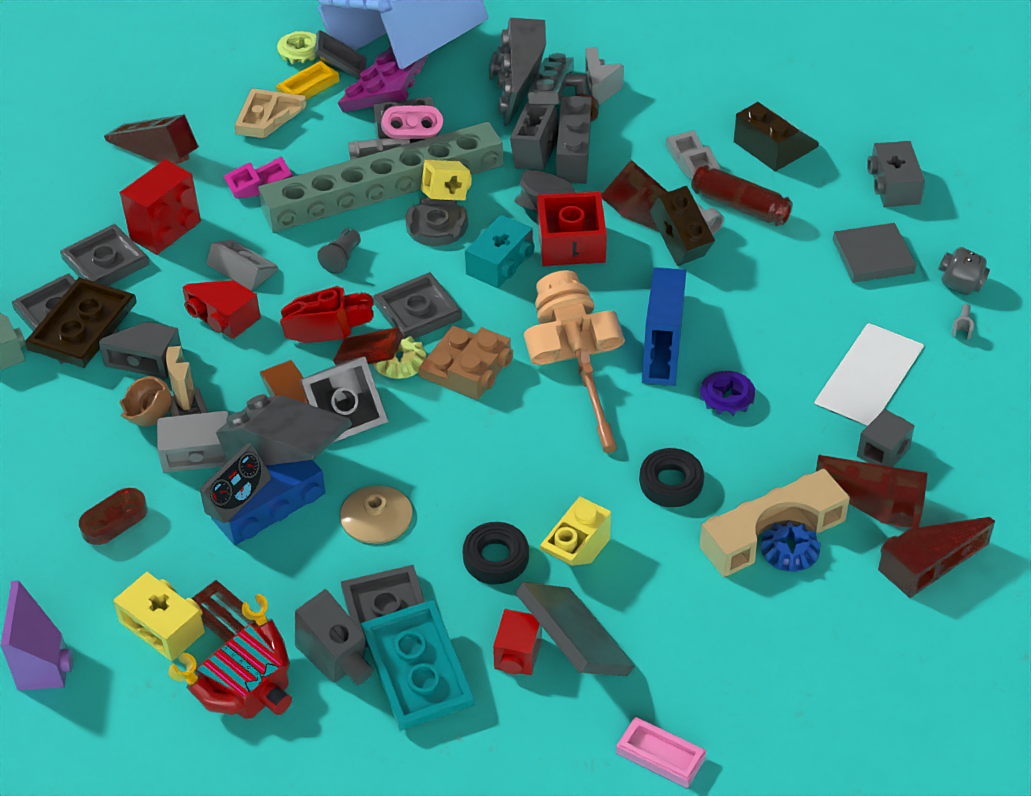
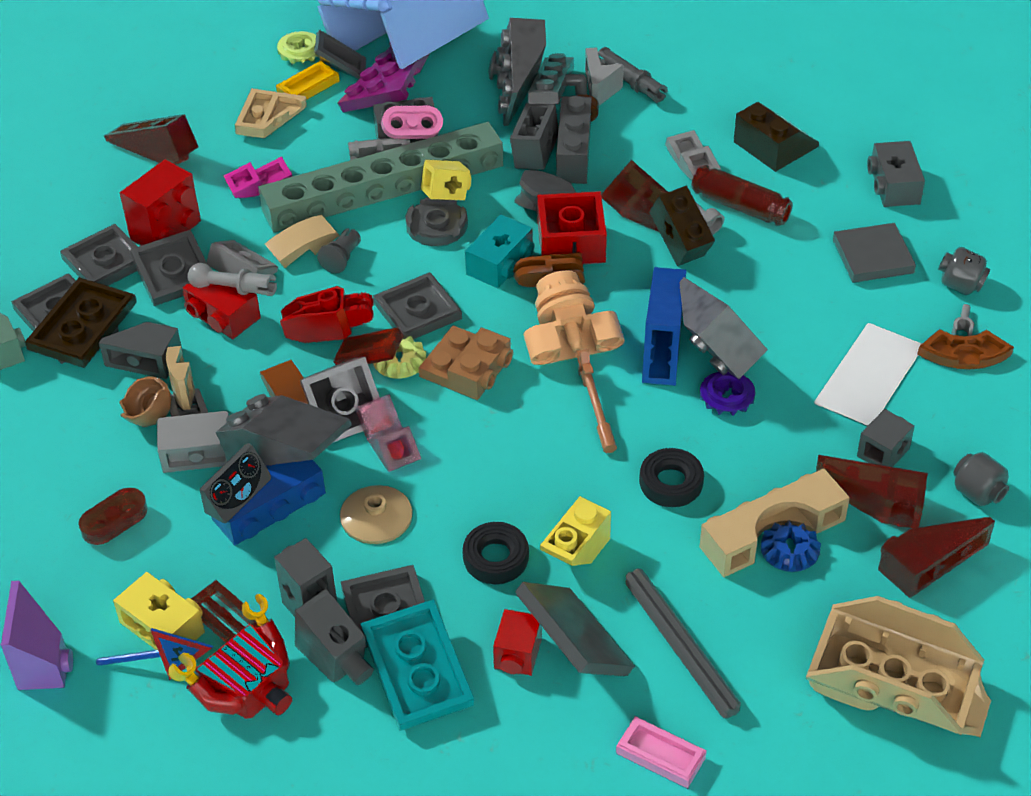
none -> blue piece [96,628,213,680]
none -> dark grey tile [130,230,208,306]
none -> light grey pin [187,263,277,296]
none -> tan slope [265,215,339,268]
none -> dark grey brick [274,538,337,617]
none -> clear pink slope [355,394,421,472]
none -> dark orange arm [513,253,585,287]
none -> dark grey pin [598,47,668,103]
none -> dark grey axle [625,568,741,719]
none -> flat silver slope [679,277,768,379]
none -> tan slope [806,596,991,737]
none -> dark orange tile [917,329,1014,369]
none -> dark grey head [953,452,1009,506]

